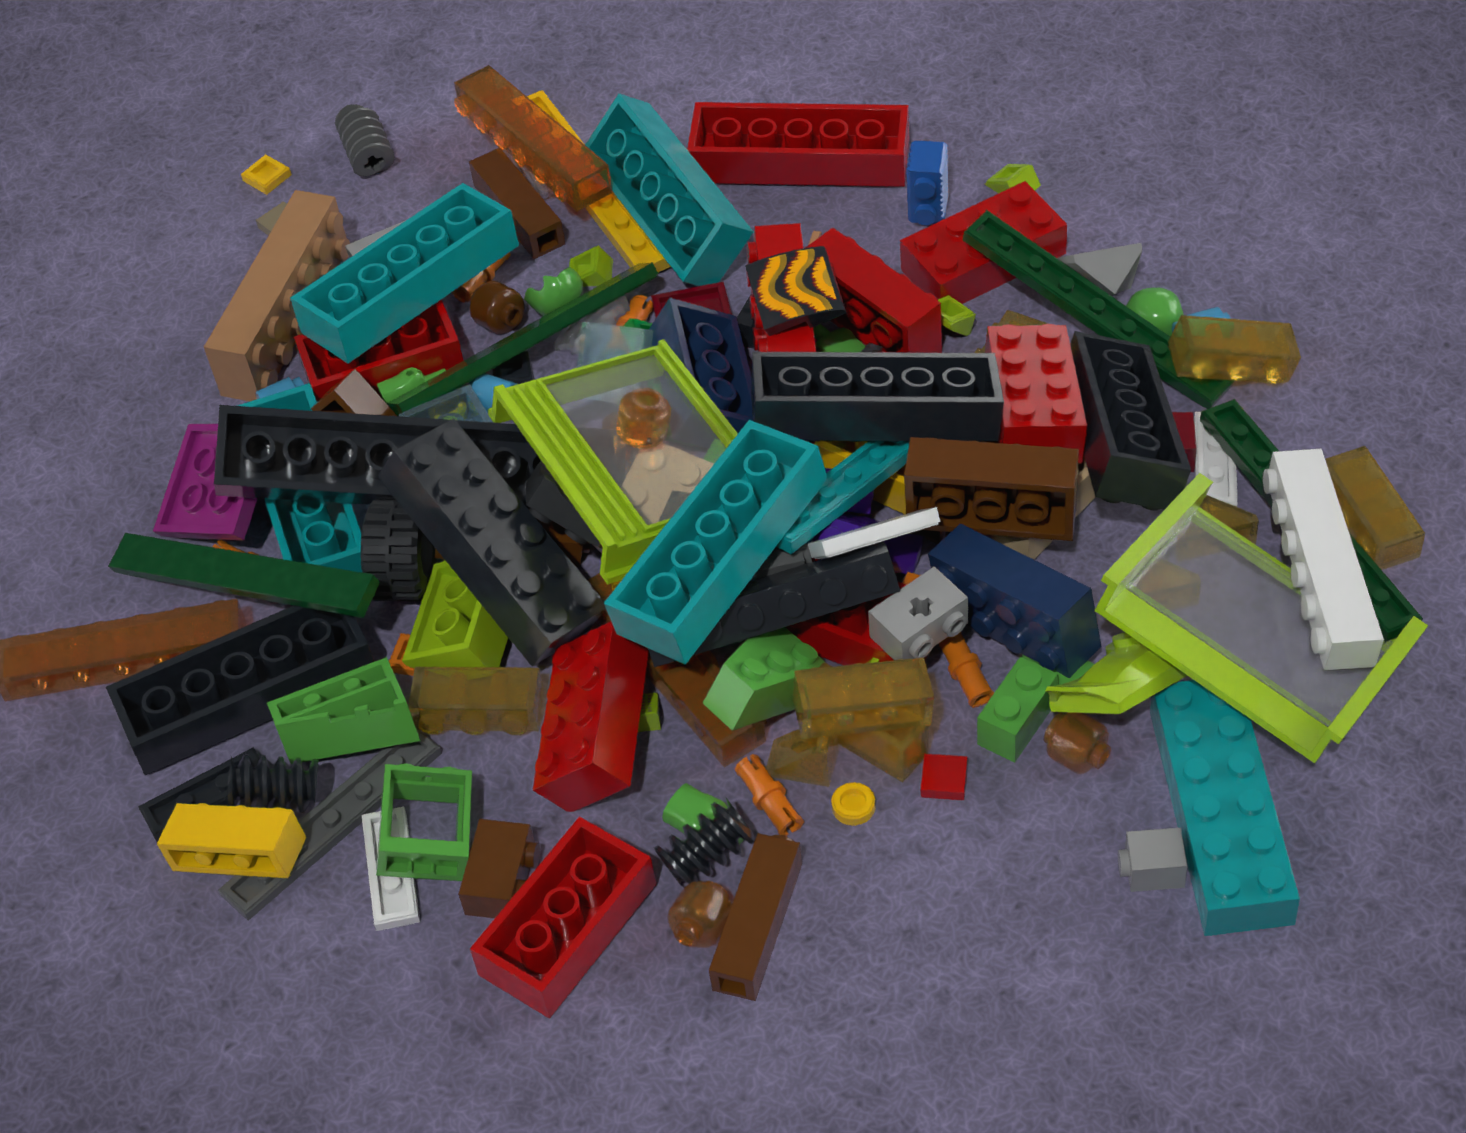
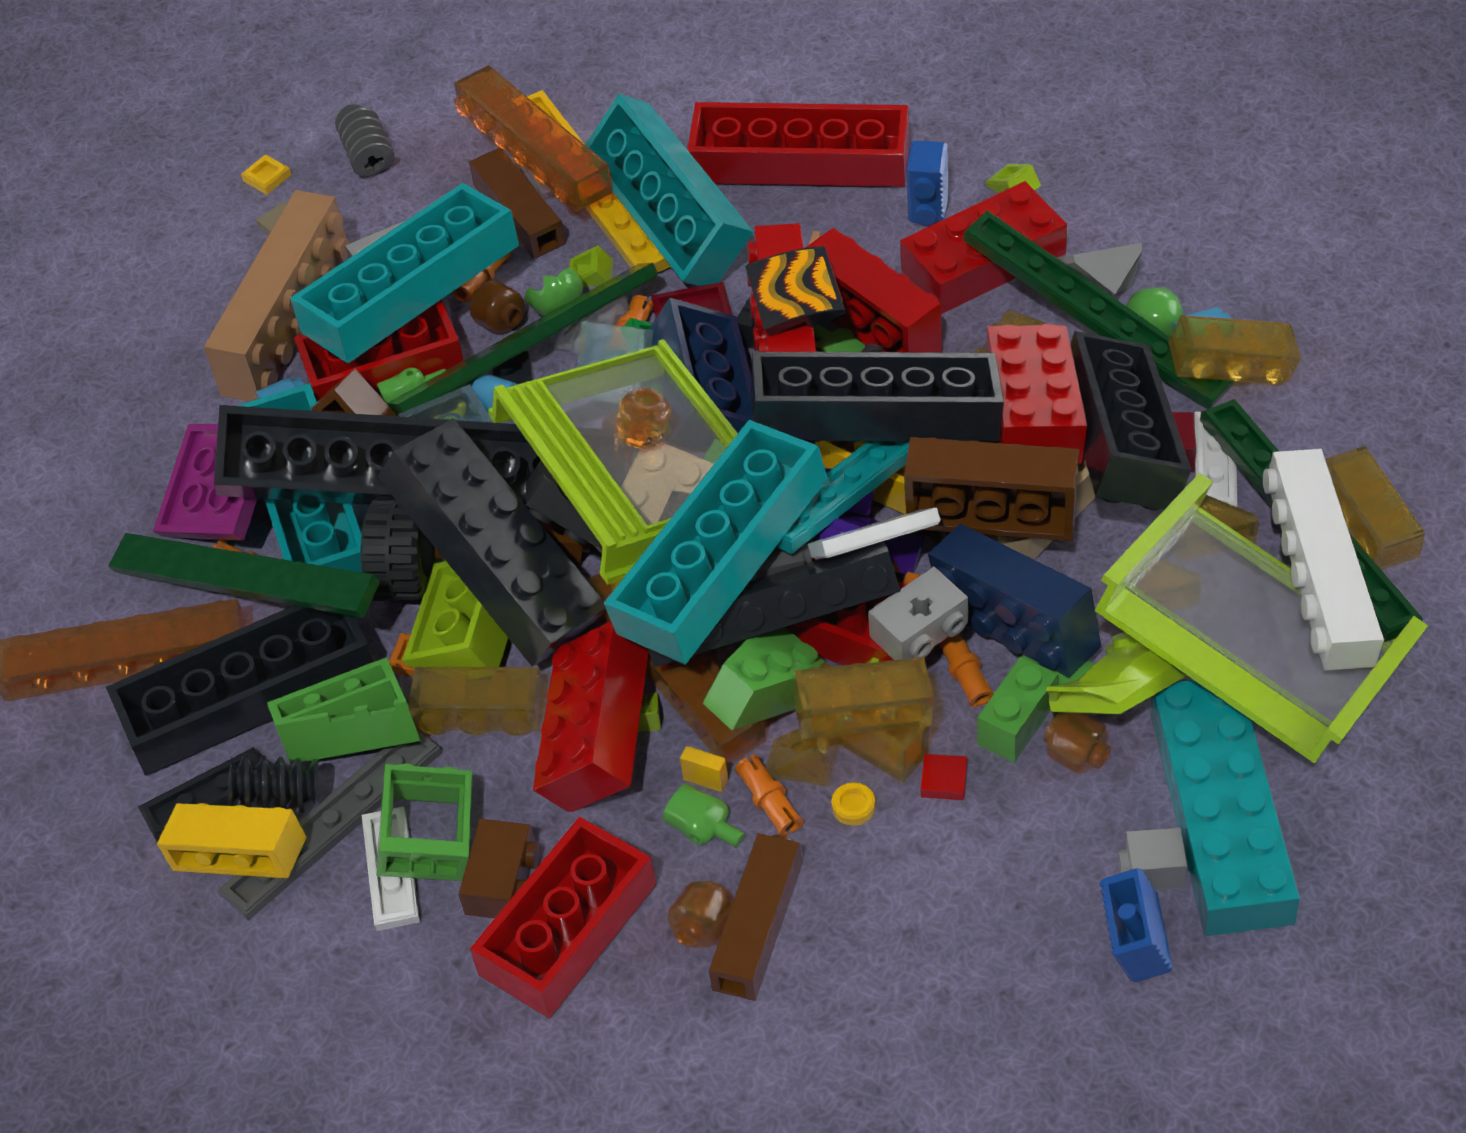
black piece [654,798,755,888] -> none
lime slope [938,295,976,336] -> none
none -> yellow tile [680,746,729,793]
none -> blue brick [1099,868,1173,983]

